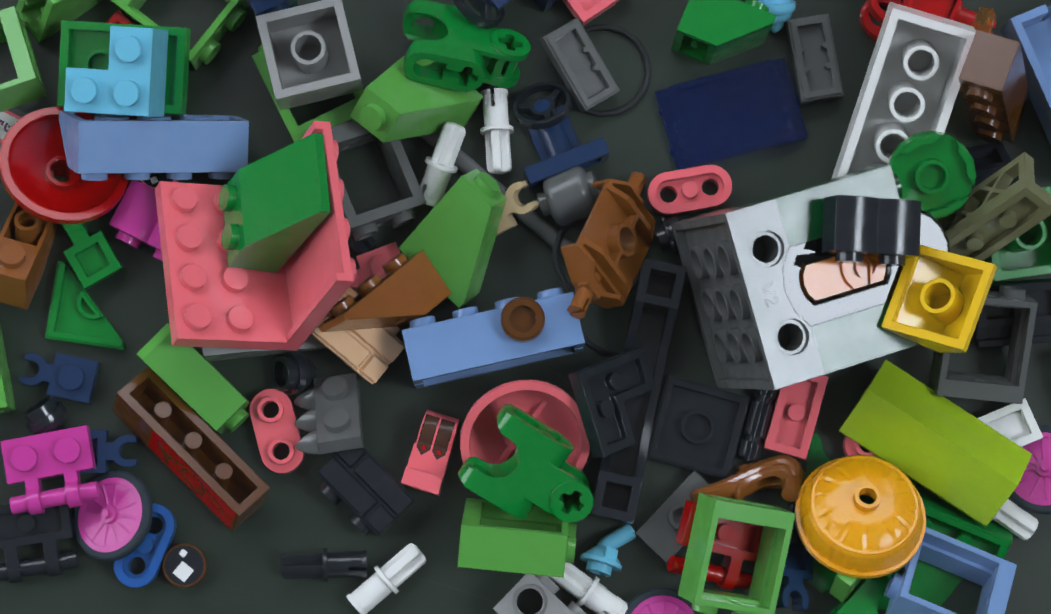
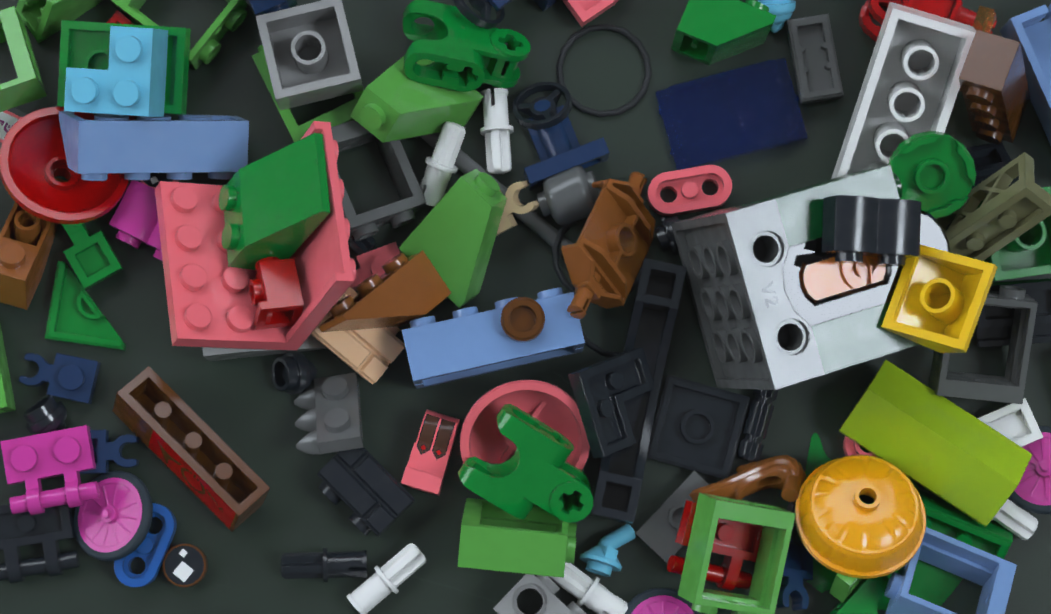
bright green slope [137,323,251,434] -> none
coral plate [250,389,305,474] -> none
dark grey plate [539,18,620,113] -> none
coral plate [763,375,829,460] -> none
none -> red brick [249,257,304,330]

